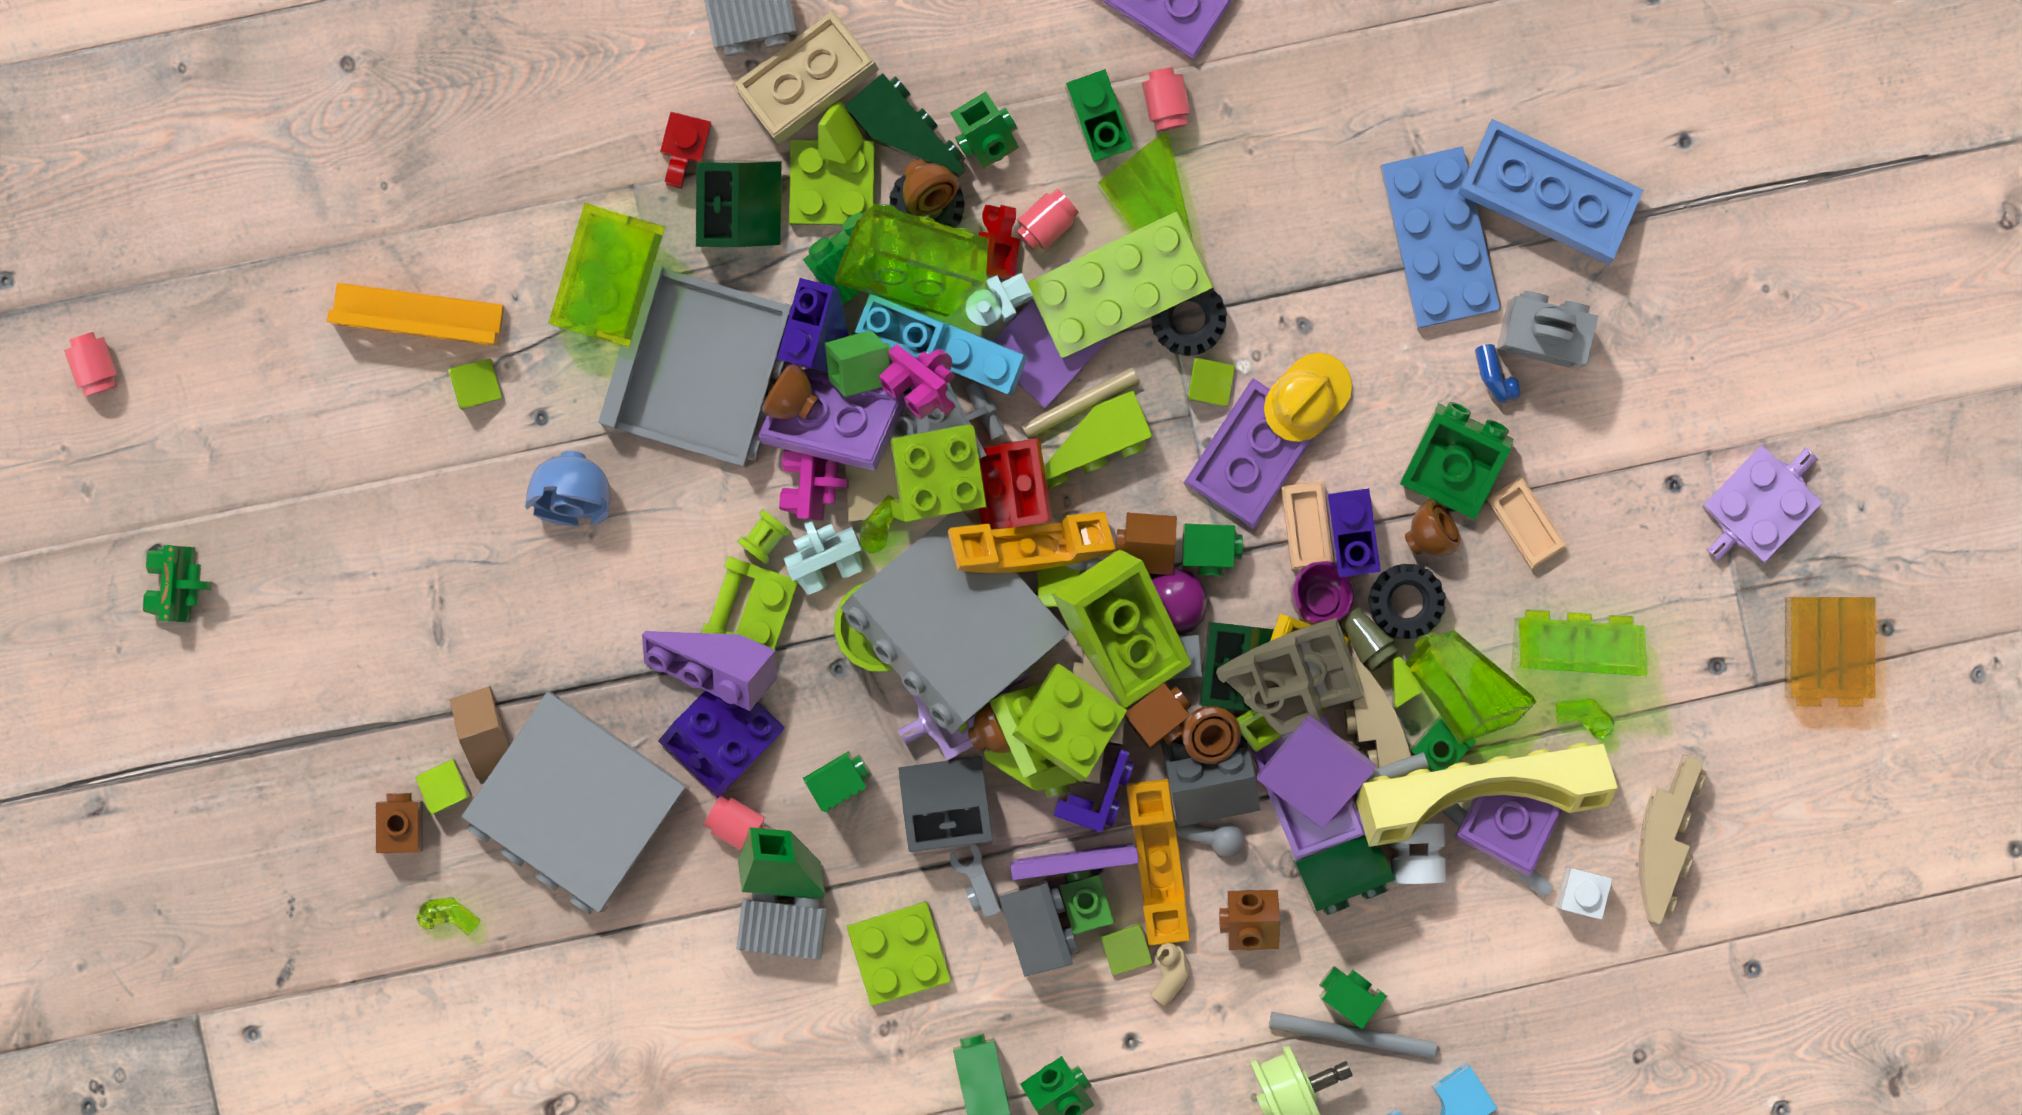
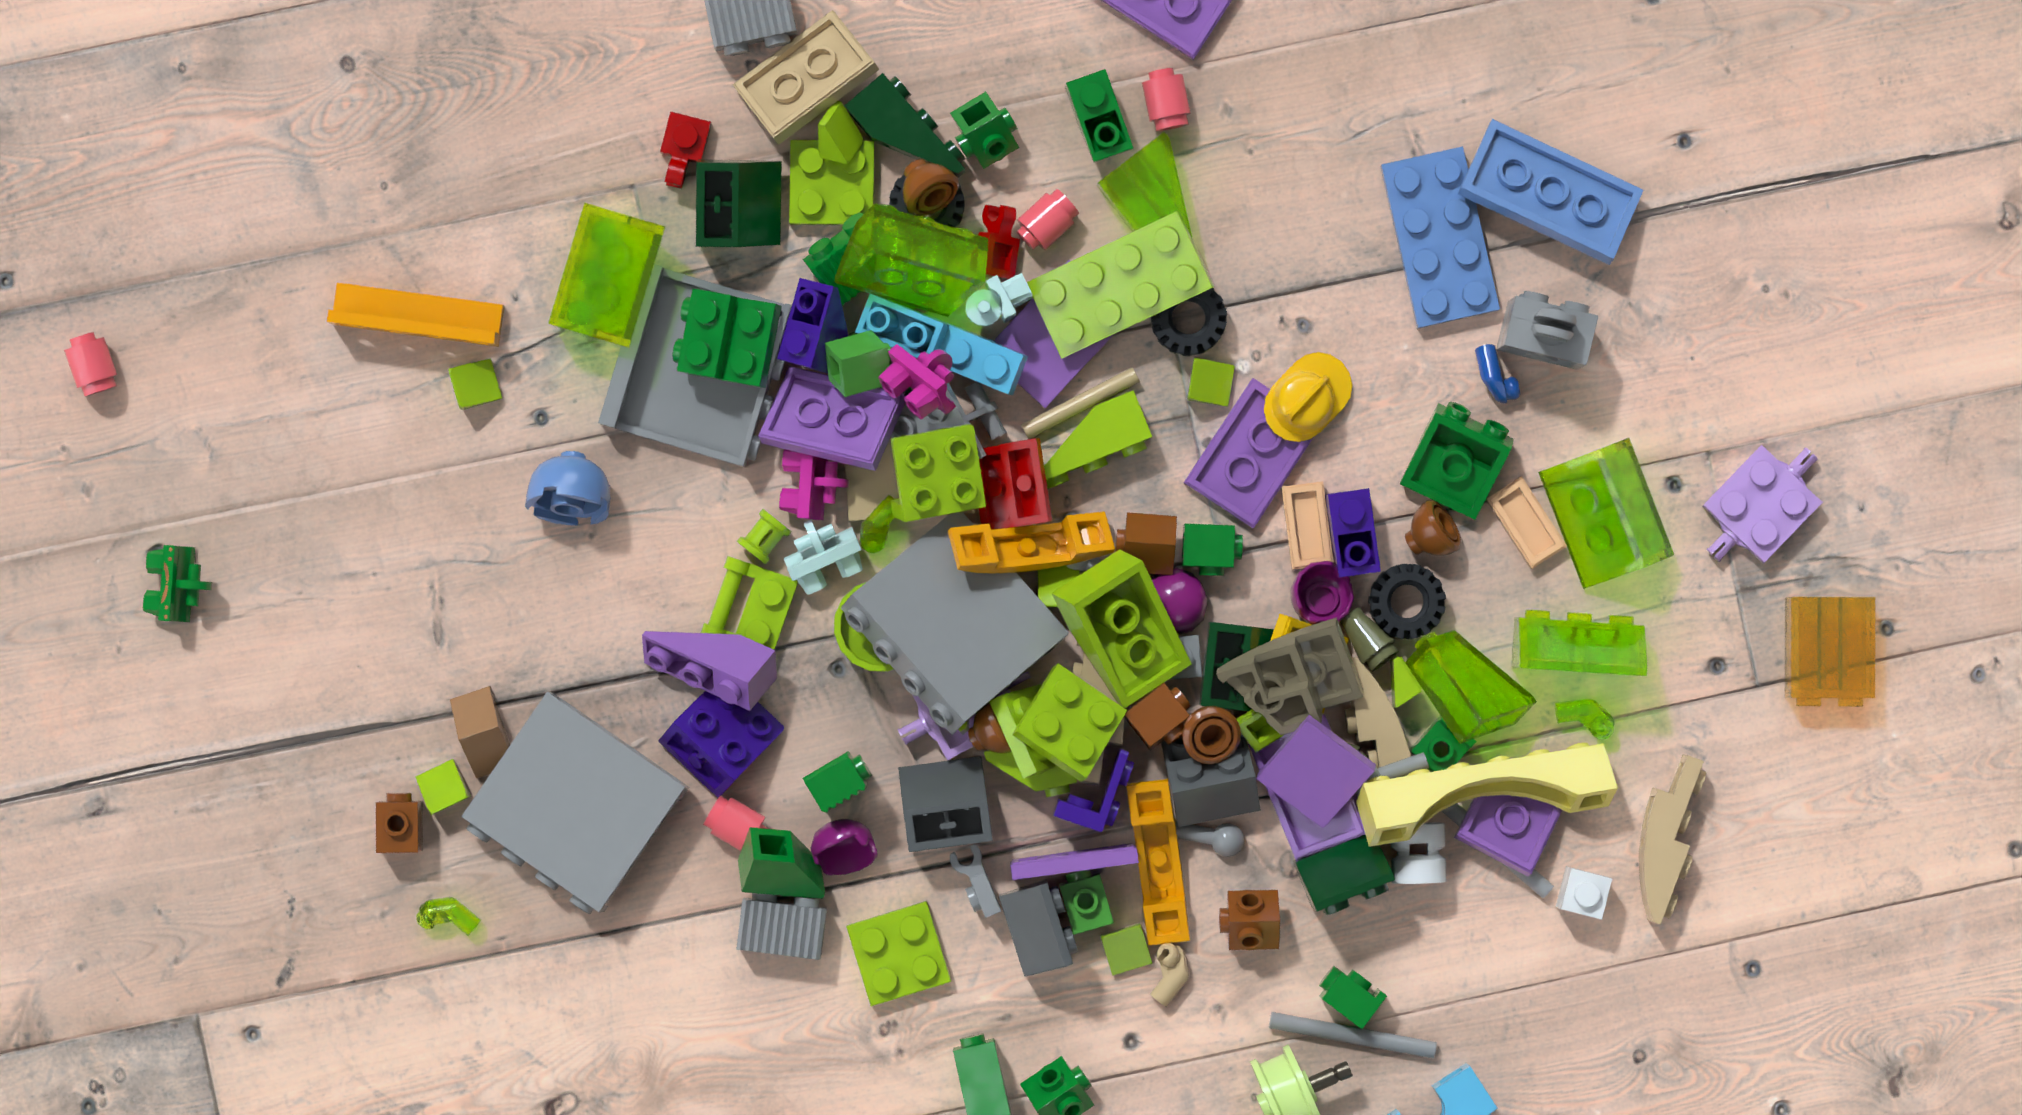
dark orange brick [762,364,818,419] -> none
none -> green plate [672,289,782,388]
none -> magenta hair [810,819,878,876]
none -> clear neon green slope [1538,438,1674,589]

